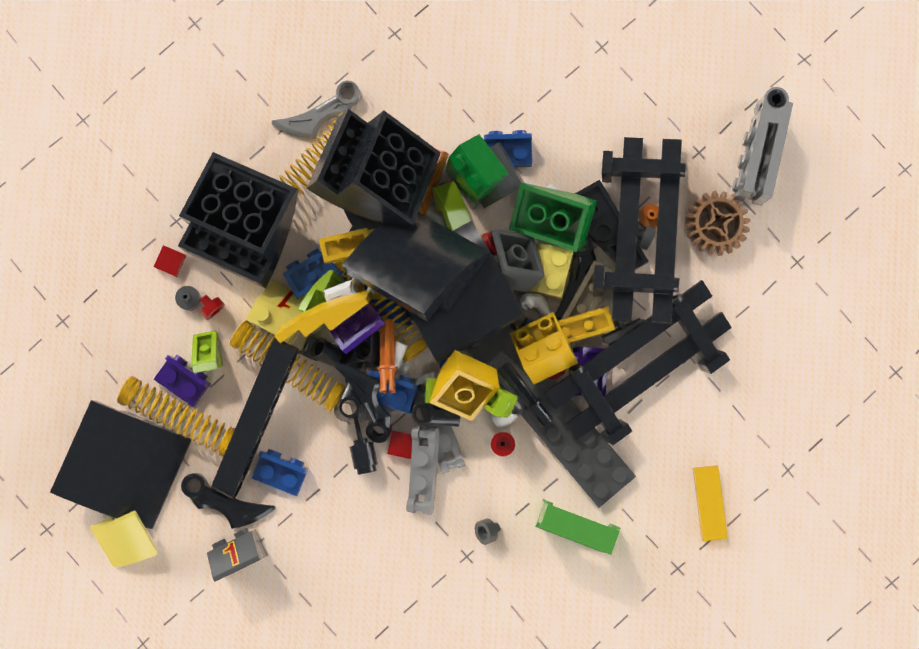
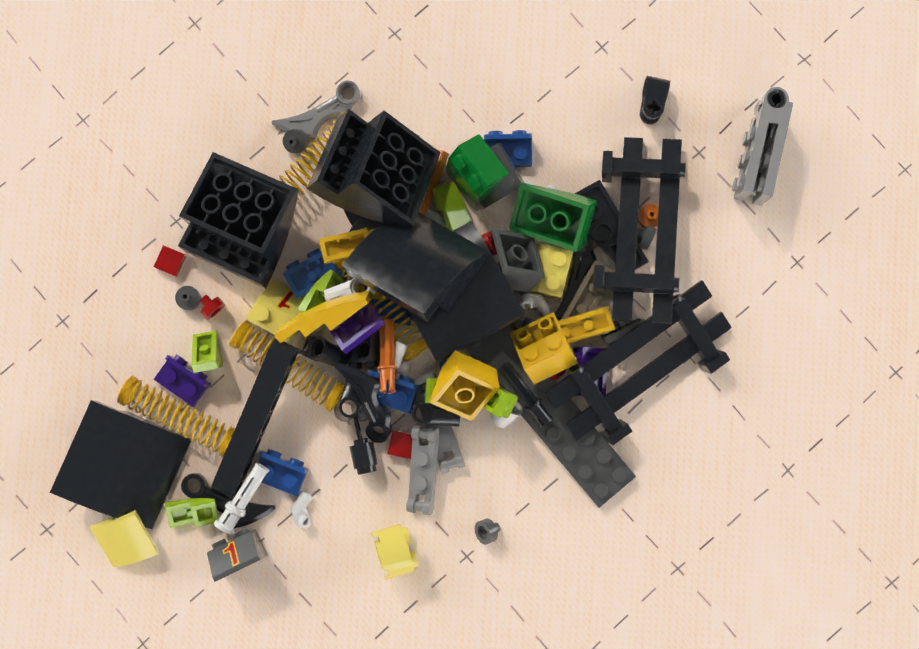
red tile [491,432,515,456] -> none
bright green piece [535,499,621,555] -> none
medium nougat gear [684,191,751,256] -> none
yellow tile [693,465,728,542] -> none
none -> lime slope [165,498,219,528]
none -> white pin [214,462,270,535]
none -> dark grey tile [282,129,308,153]
none -> white arm [291,491,313,529]
none -> light yellow brick [372,524,418,580]
none -> black piece [639,75,671,125]

